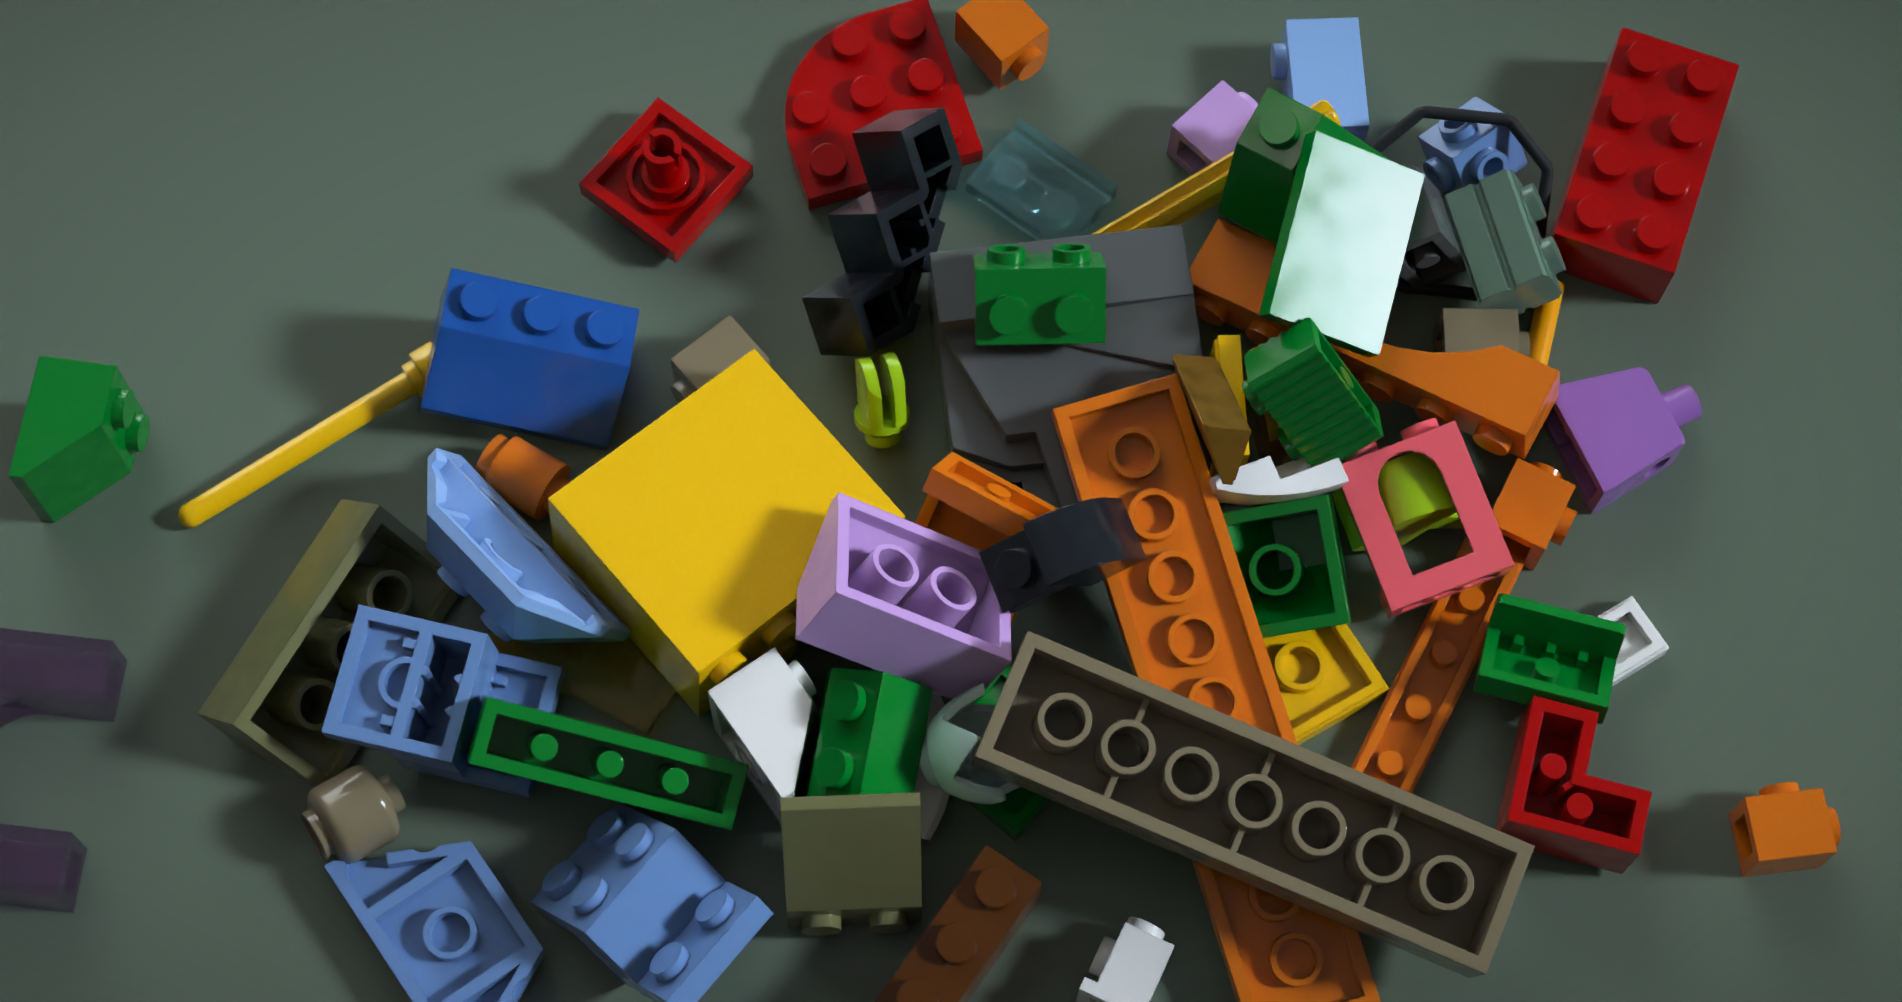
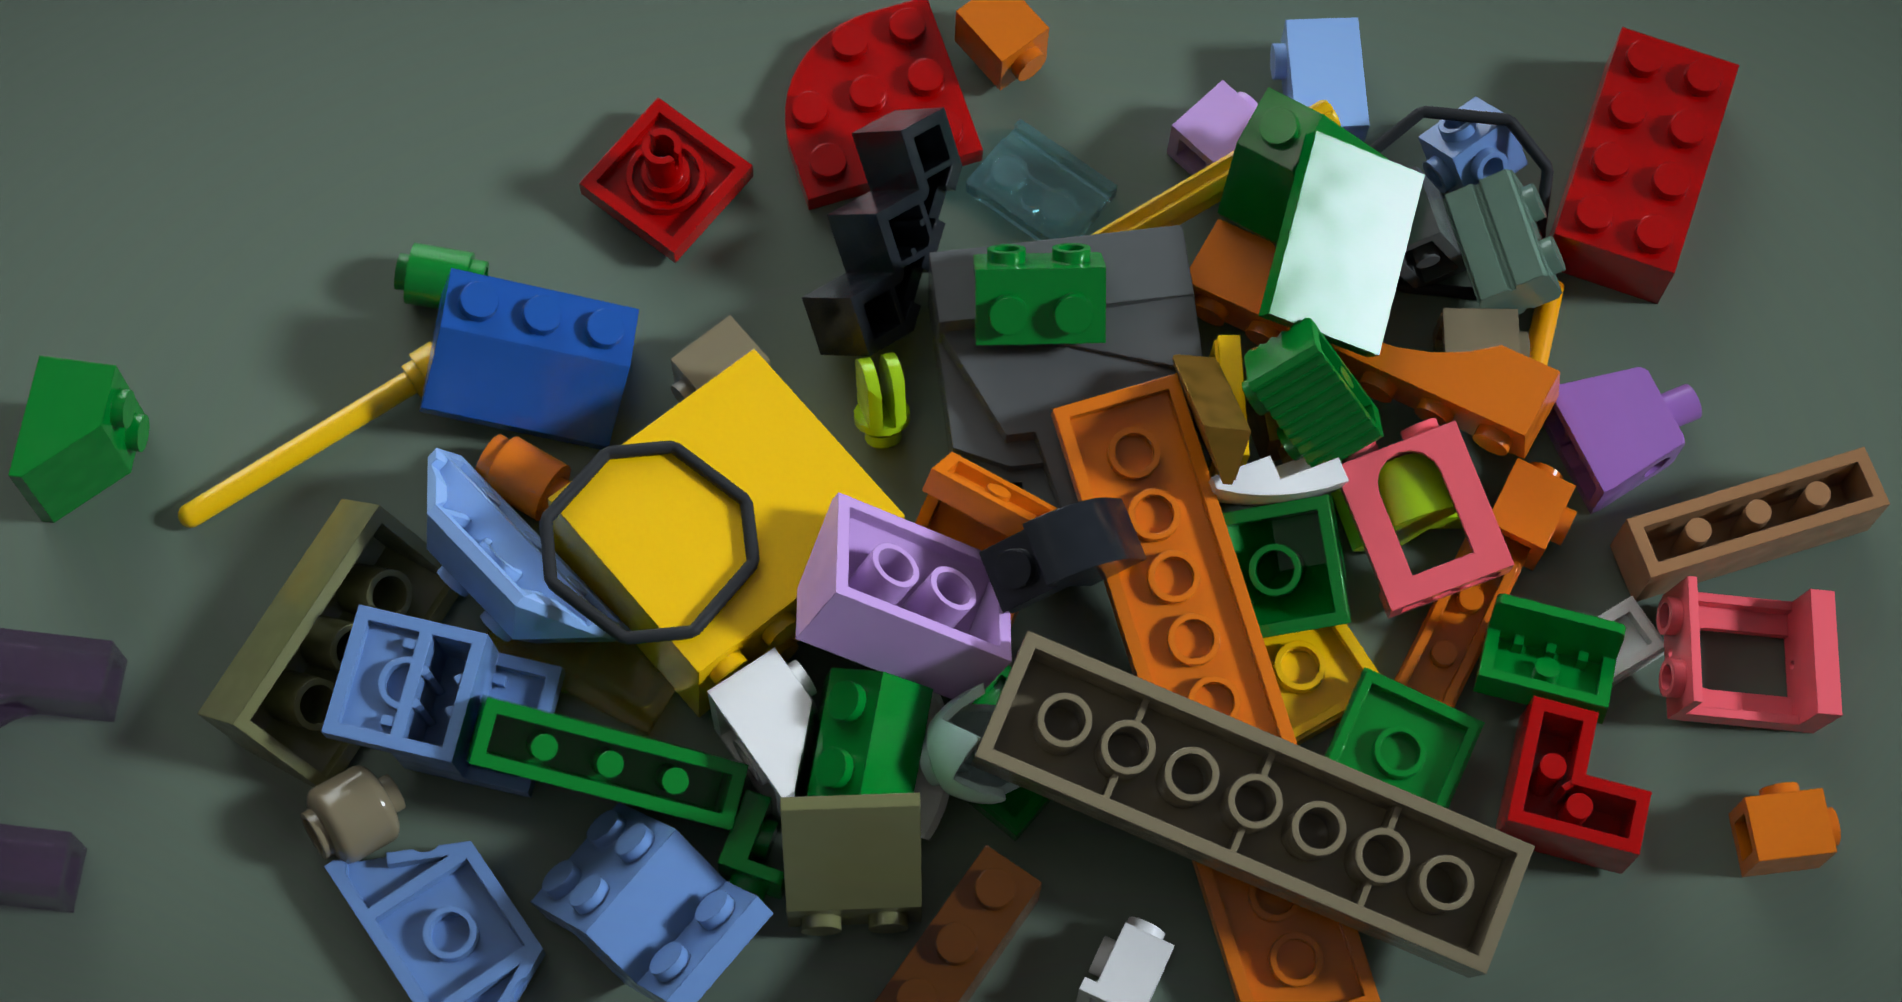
none -> green brick [394,242,489,309]
none -> black piece [539,440,760,645]
none -> green bracket [718,789,785,901]
none -> green tile [1324,667,1485,809]
none -> medium nougat brick [1610,447,1890,602]
none -> coral panel [1656,576,1843,733]

